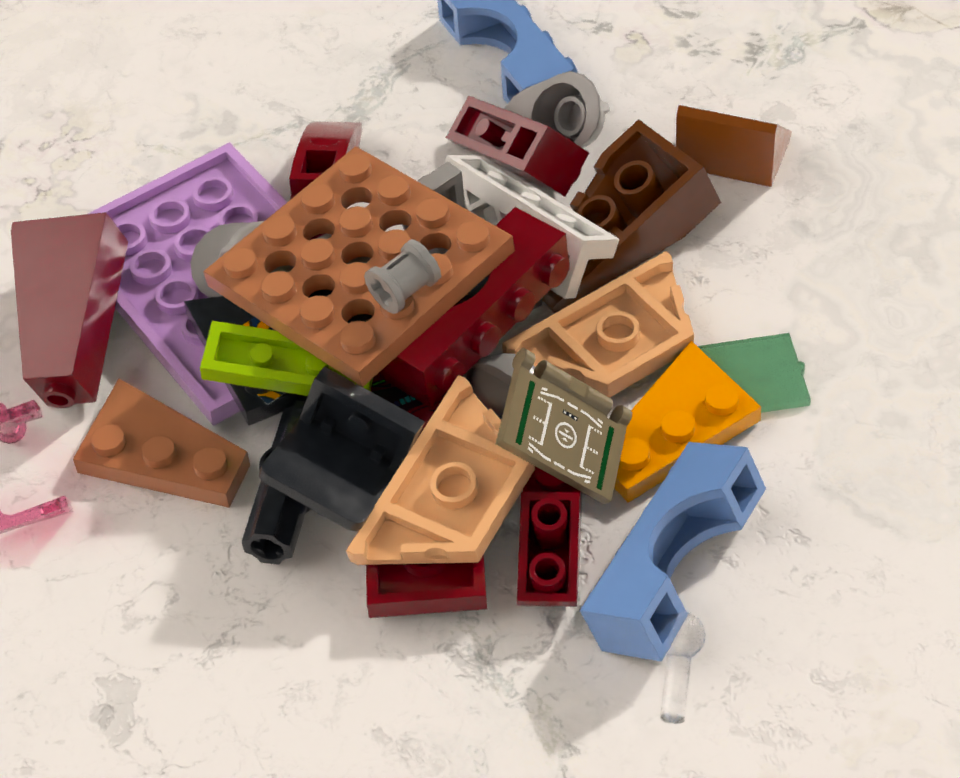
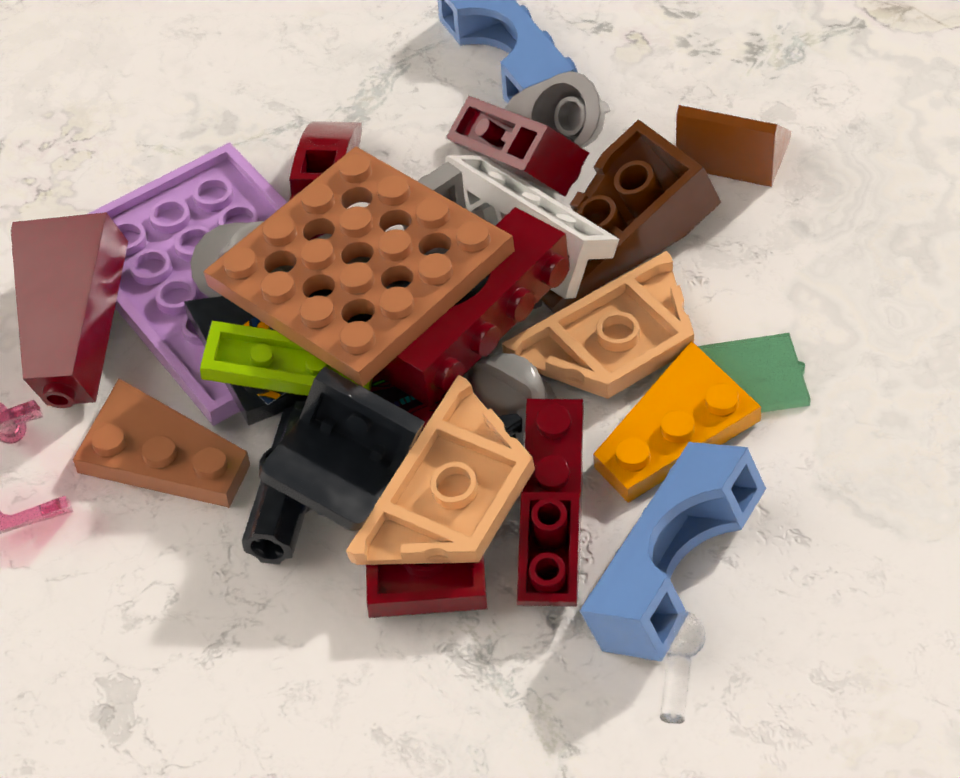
light grey bush [364,239,441,314] -> none
dark tan piece [496,348,632,504] -> none

